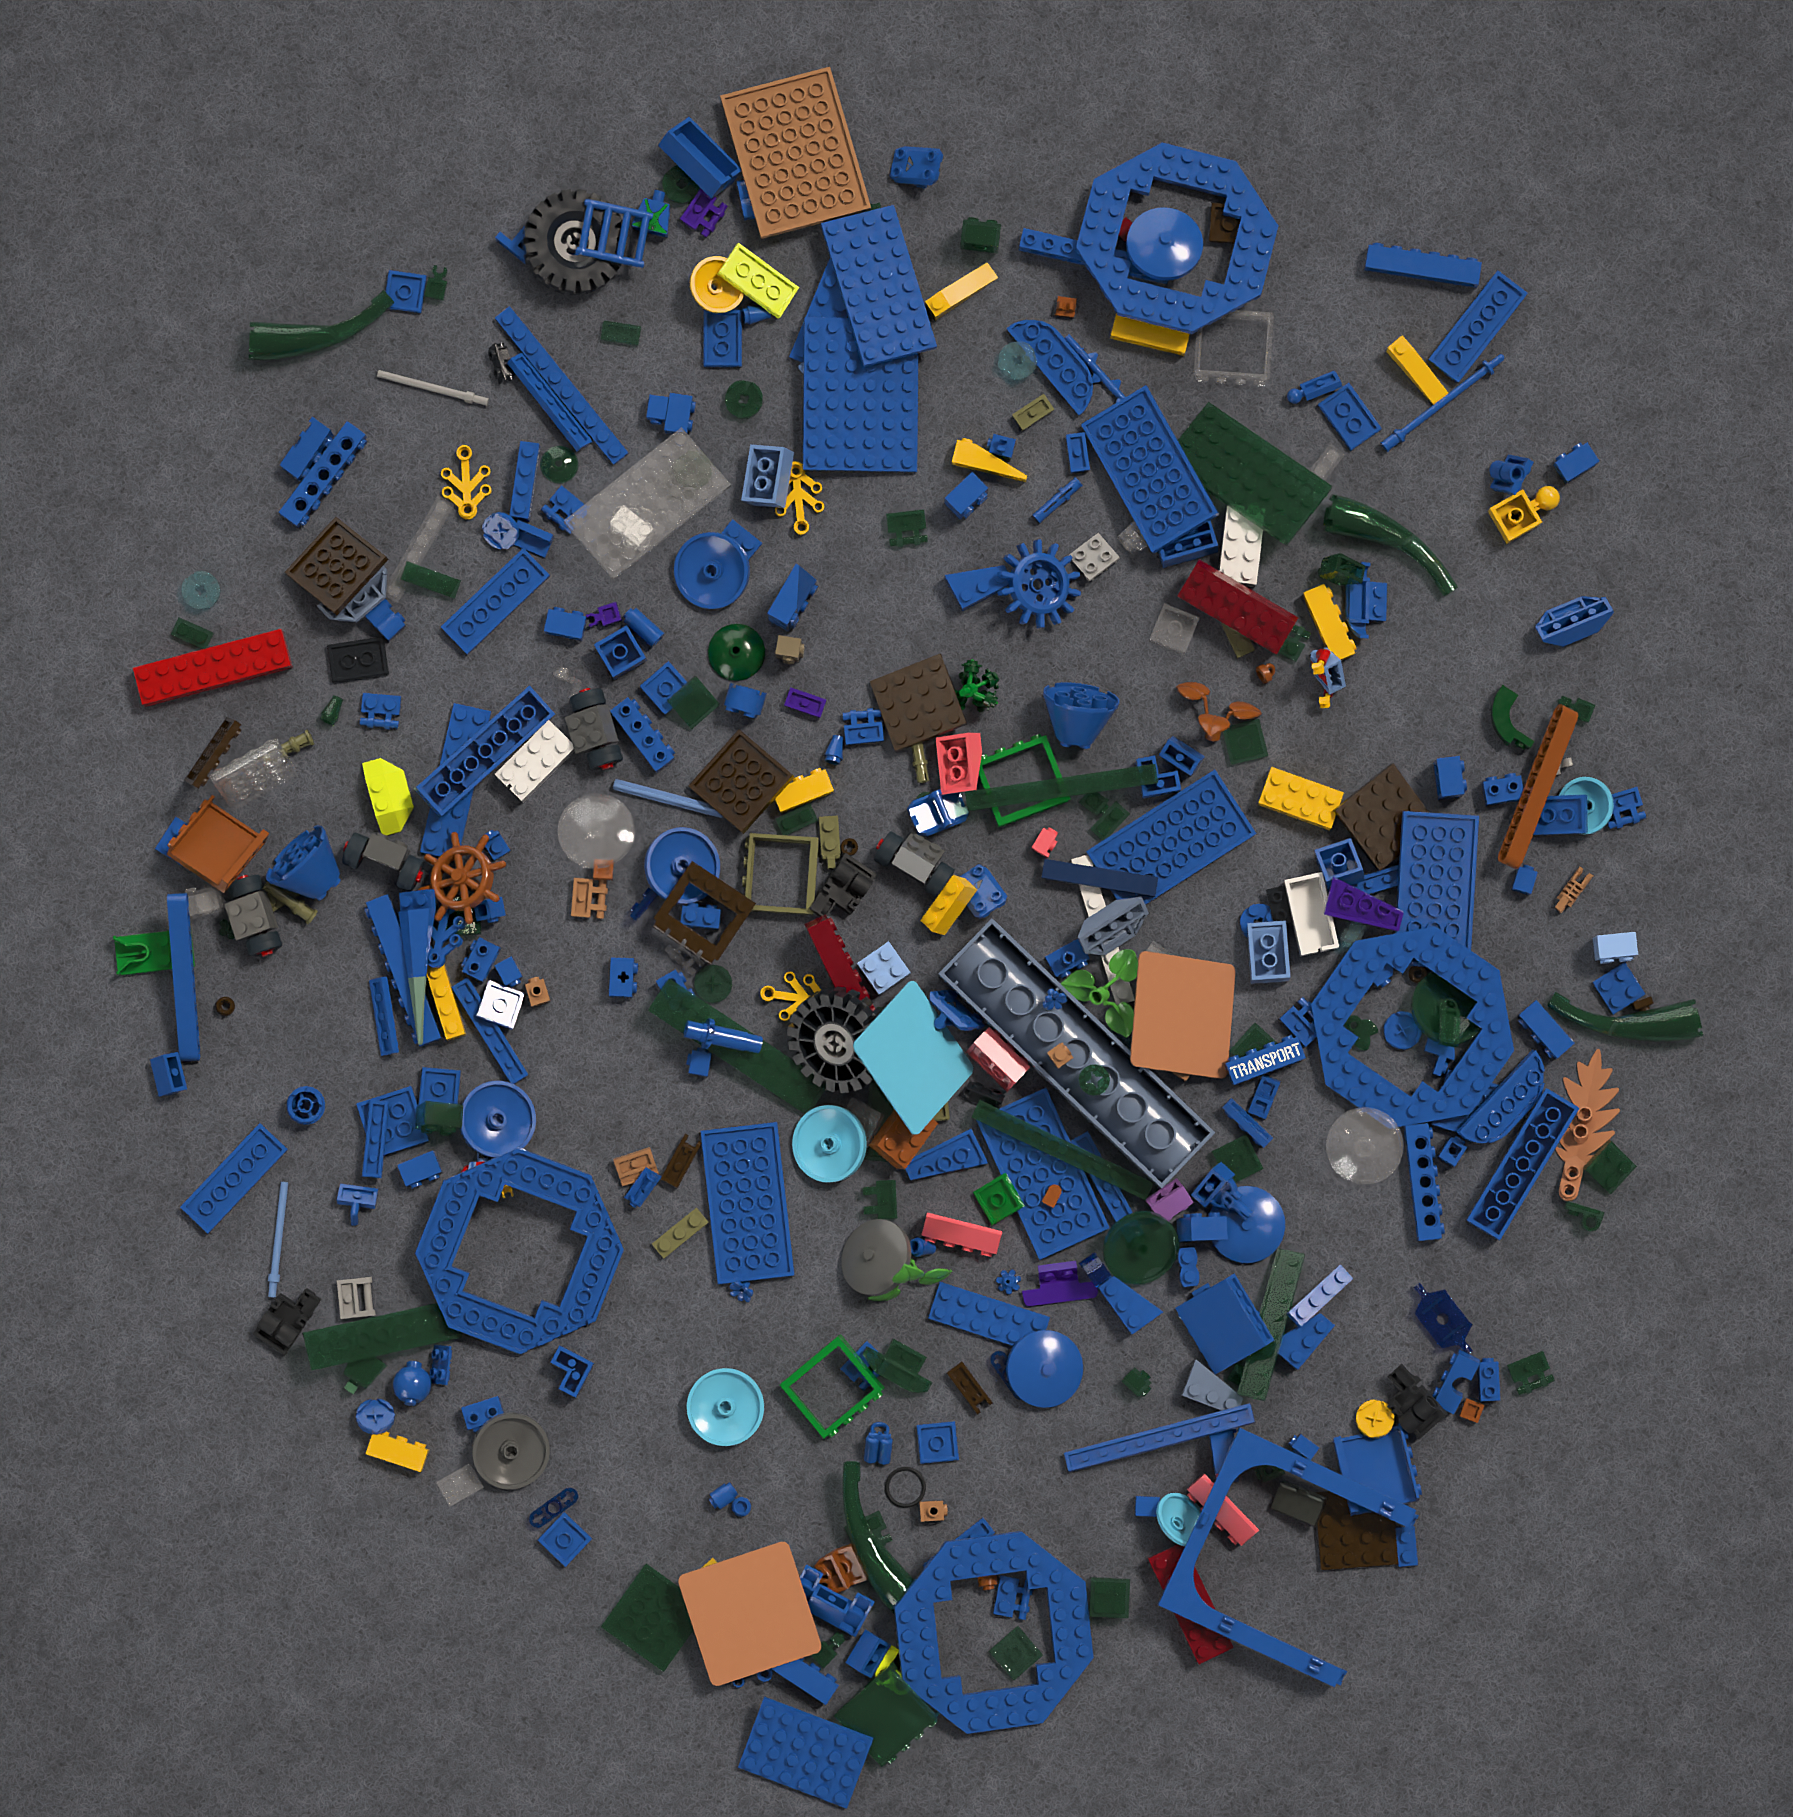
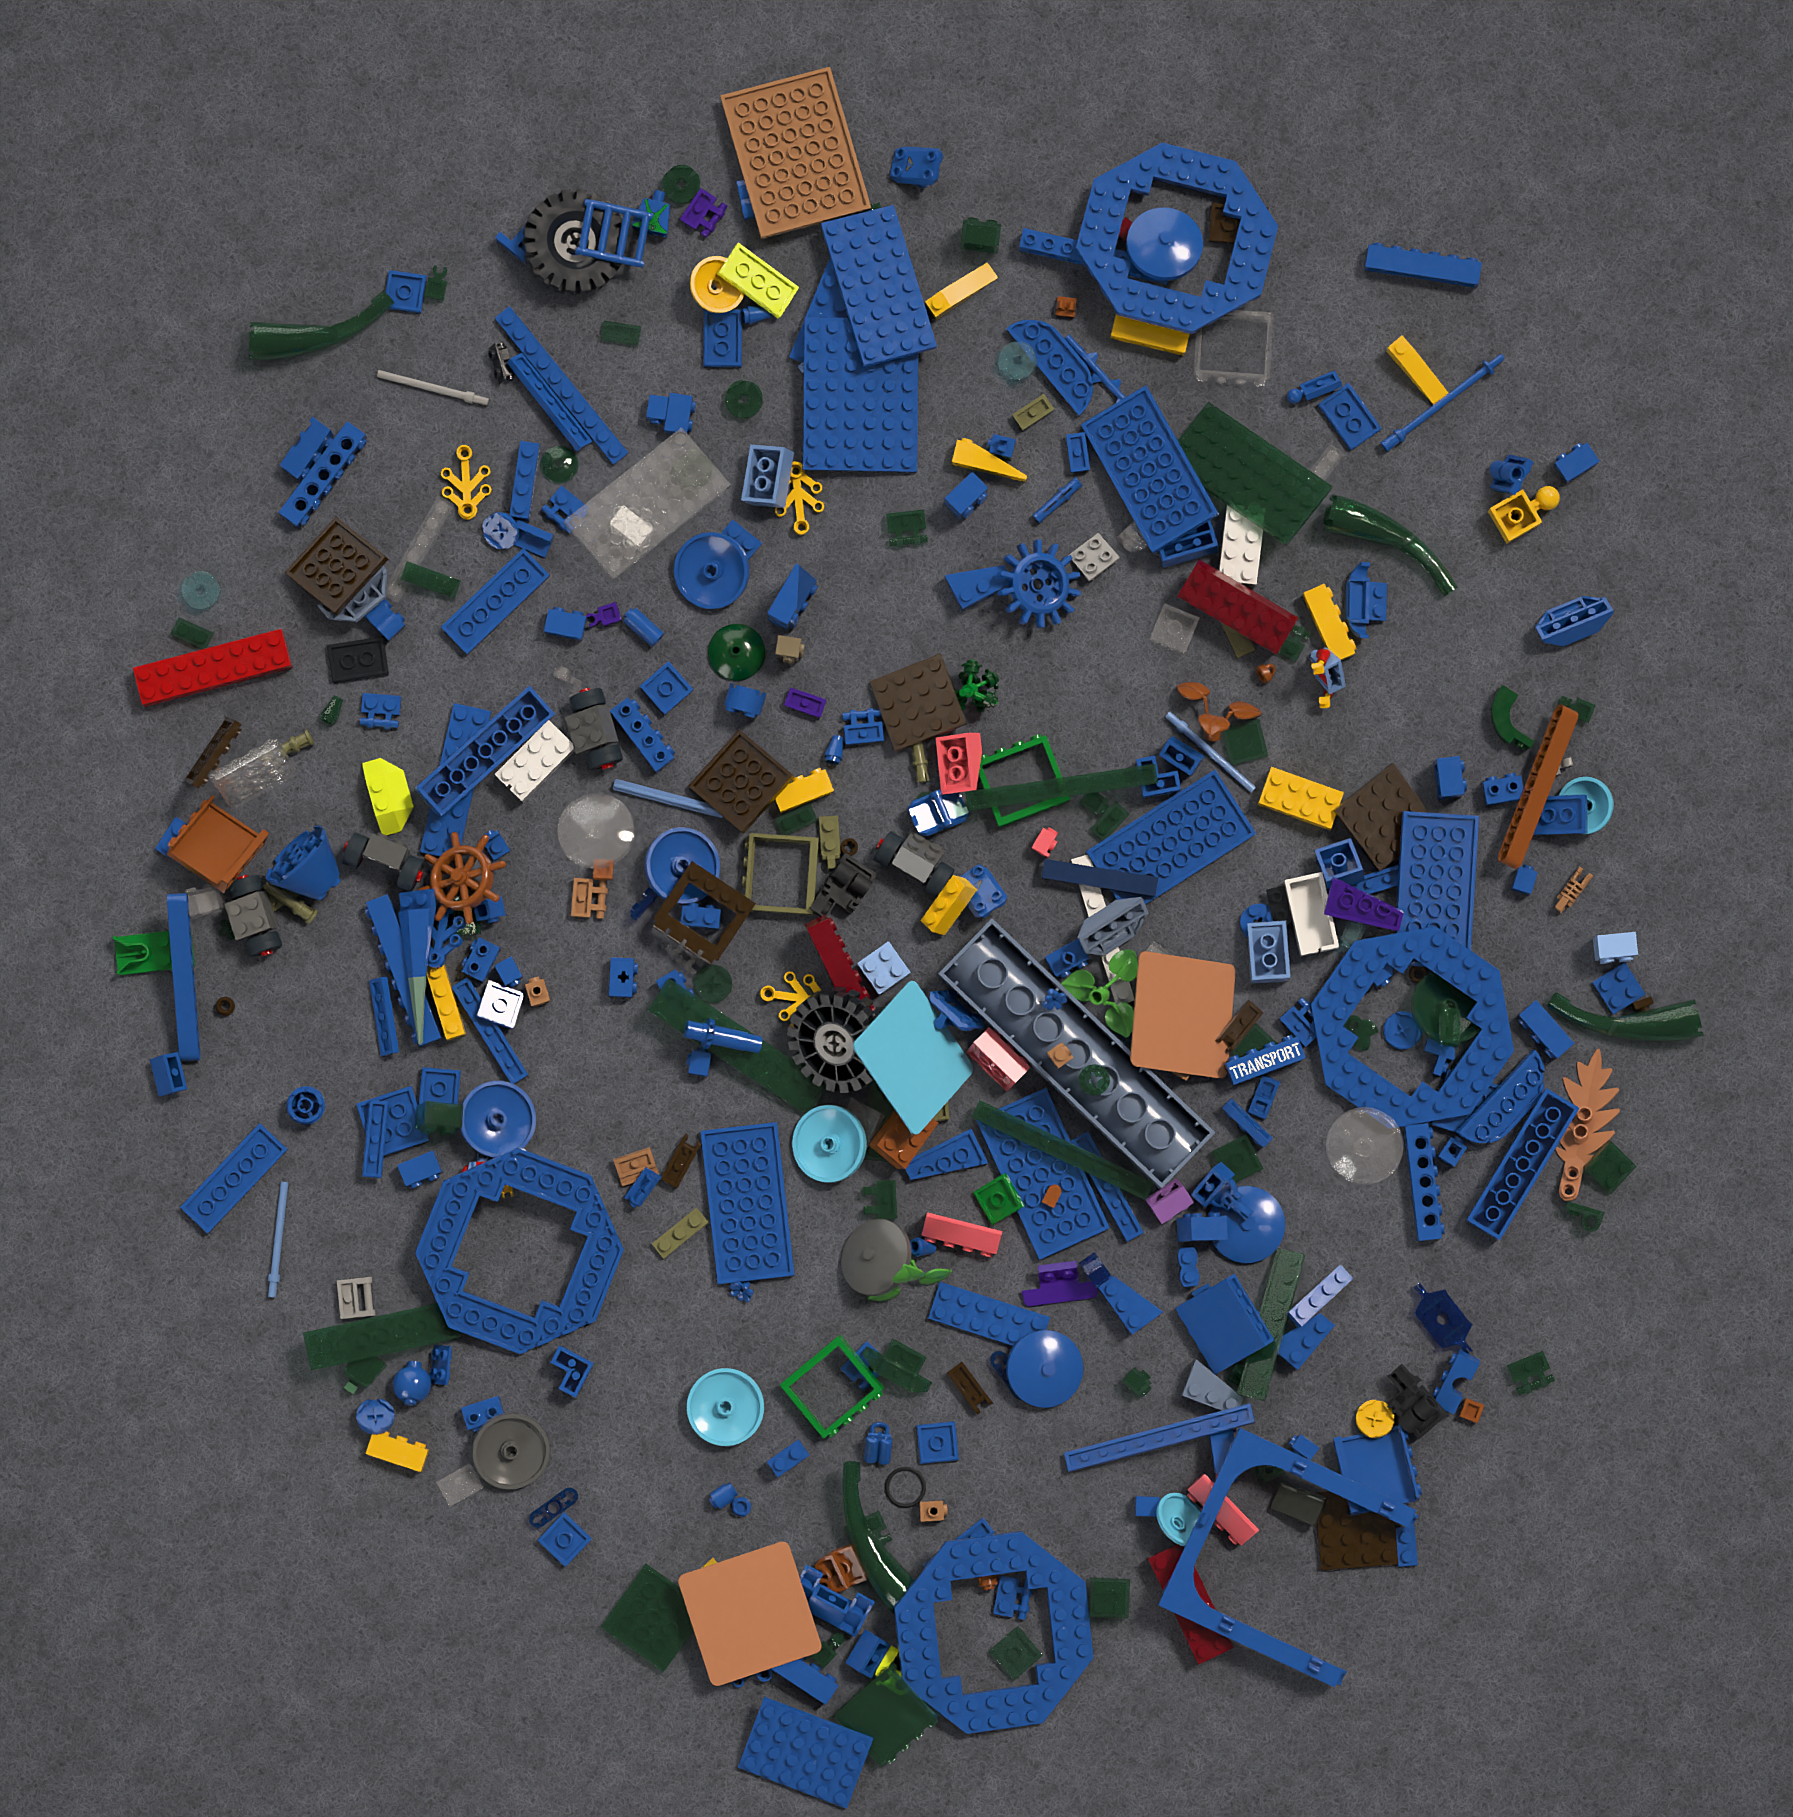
black plate [253,1288,322,1355] -> none
blue plate [337,1184,378,1226] -> none
blue brick [594,625,647,680] -> none
blue piece [658,117,742,199] -> none
clear green tile [666,676,720,729] -> none
black hinge [964,1081,1005,1111] -> none
blue plant [996,1269,1021,1295] -> none
blue cone [1043,682,1119,749] -> none
clear green dish [1103,1211,1179,1284] -> none
clear green torso [1318,553,1365,585] -> none
blue plate [1428,270,1528,384] -> none
blue brick [1478,1358,1500,1401] -> none
blue plate [1608,787,1646,829] -> none
none -> blue brick [767,1439,810,1477]
none -> medium blue bar [1165,712,1256,793]
none -> dark brown hinge [1216,1000,1263,1052]

